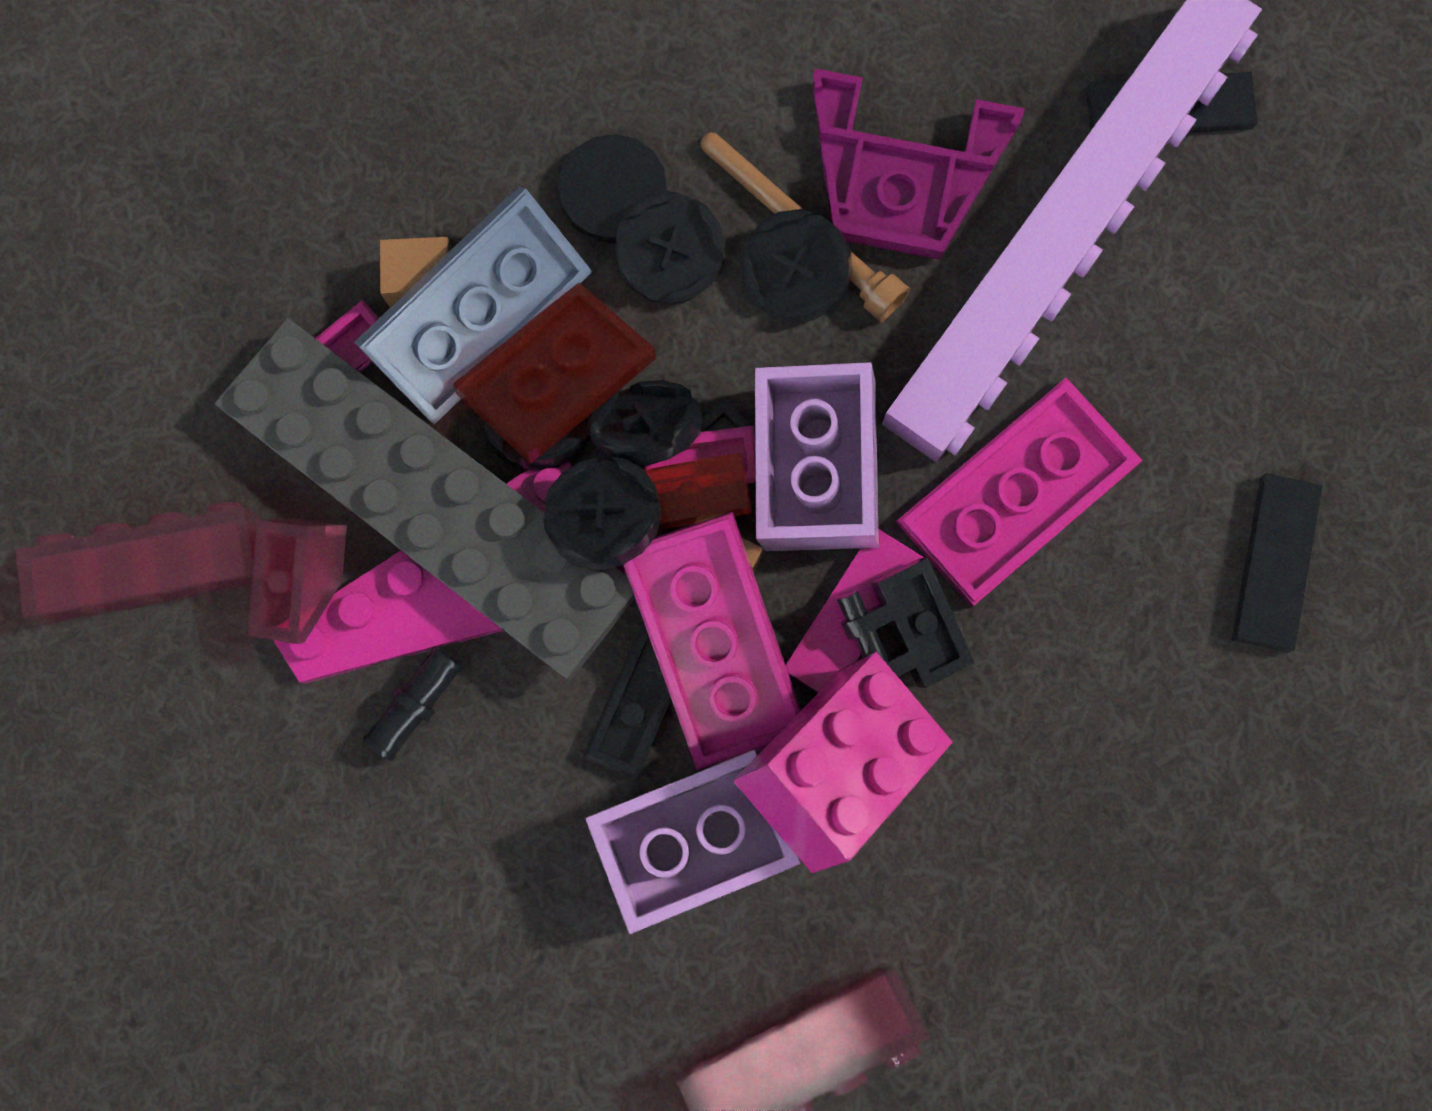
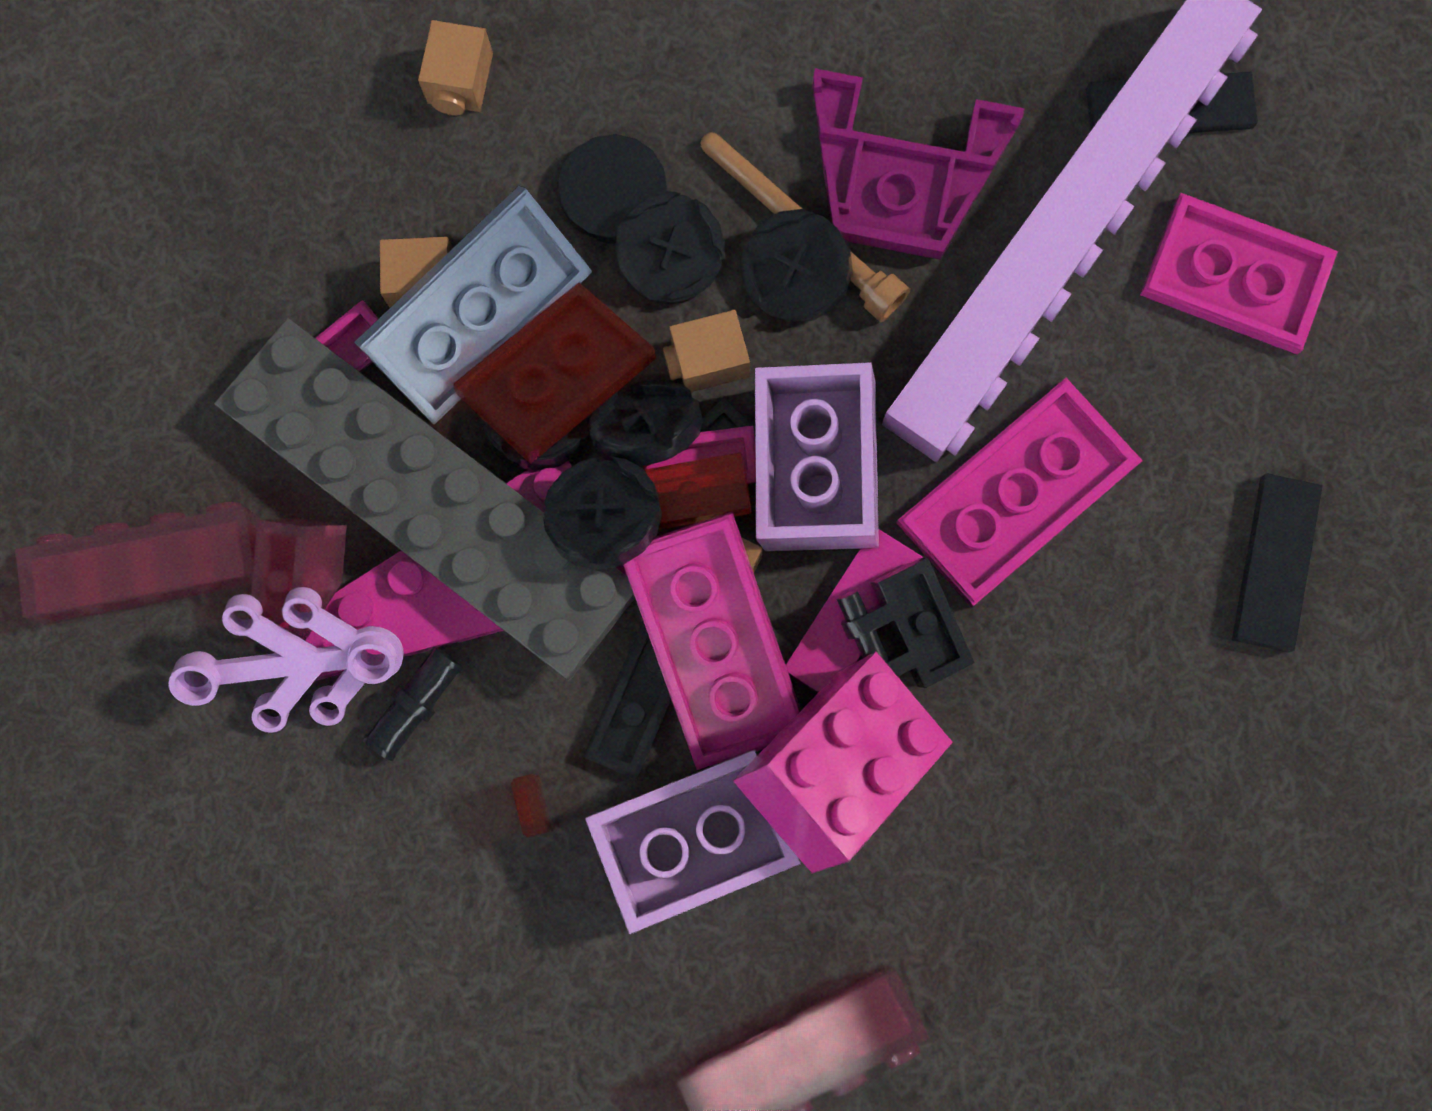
none -> lavender plant [169,587,404,733]
none -> medium nougat brick [418,20,493,115]
none -> clear red tile [511,774,553,838]
none -> medium nougat brick [663,310,750,392]
none -> dark pink tile [1140,193,1338,355]

